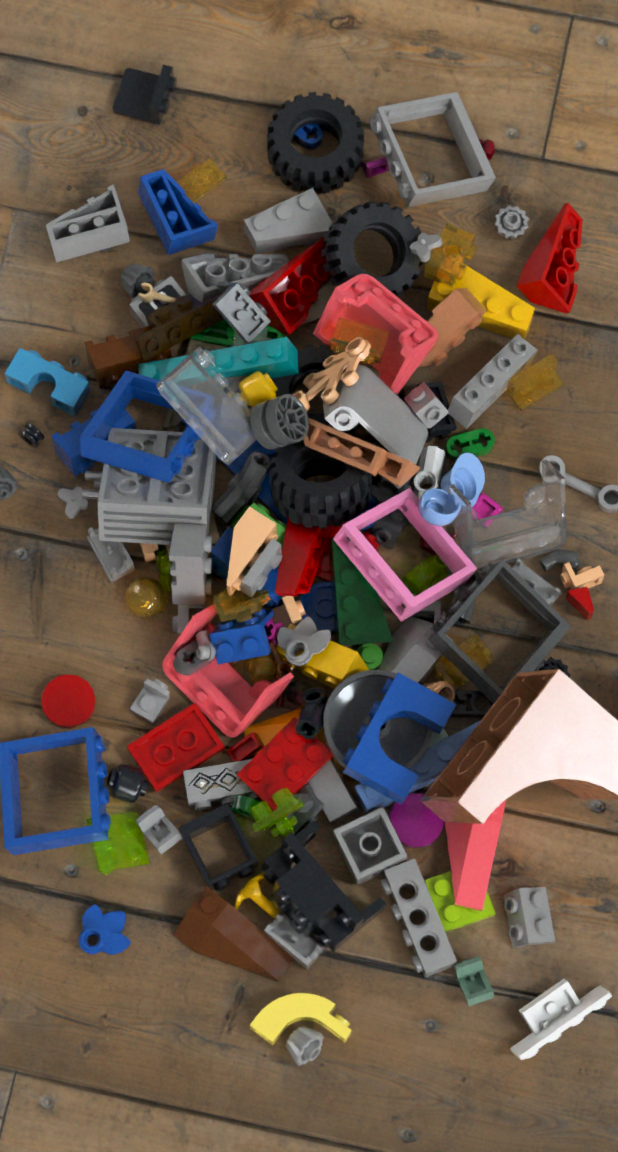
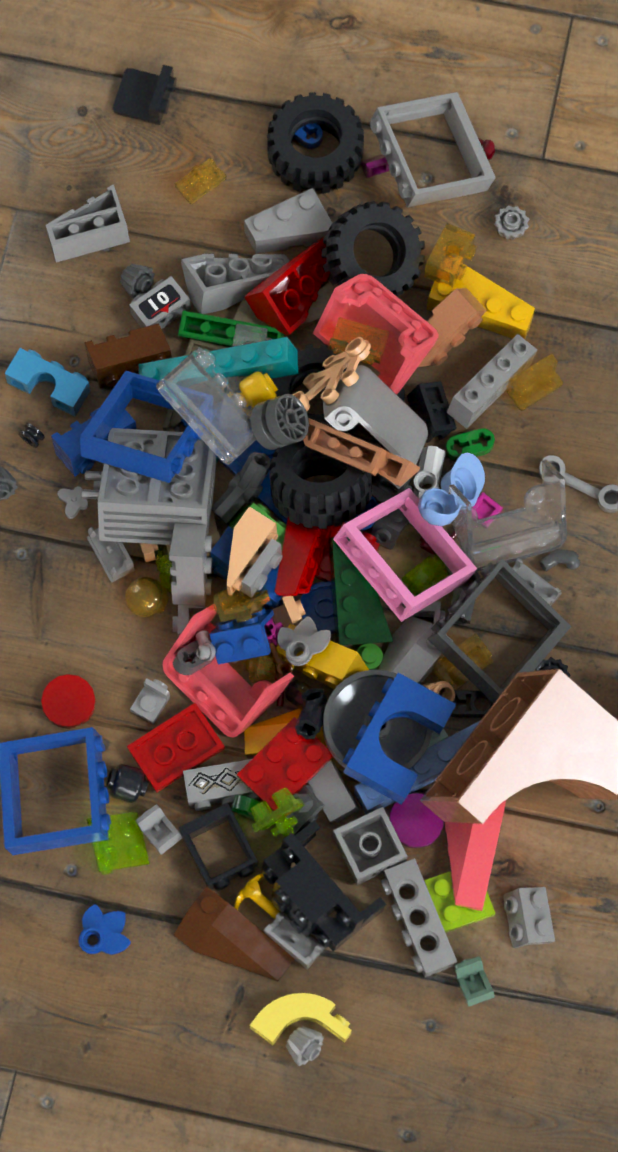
dark brown bracket [135,293,225,361] -> none
blue wedge [137,169,218,255] -> none
tan hand [138,283,176,304] -> none
bracket [212,282,271,343] -> none
red piece [227,732,265,762] -> none
light grey bracket [404,382,448,429] -> none
light grey piece [410,233,443,262] -> none
white bracket [510,979,612,1060] -> none
red wedge [517,203,583,313] -> none
light nougat bracket [560,562,604,590] -> none
red slope [565,587,594,620] -> none

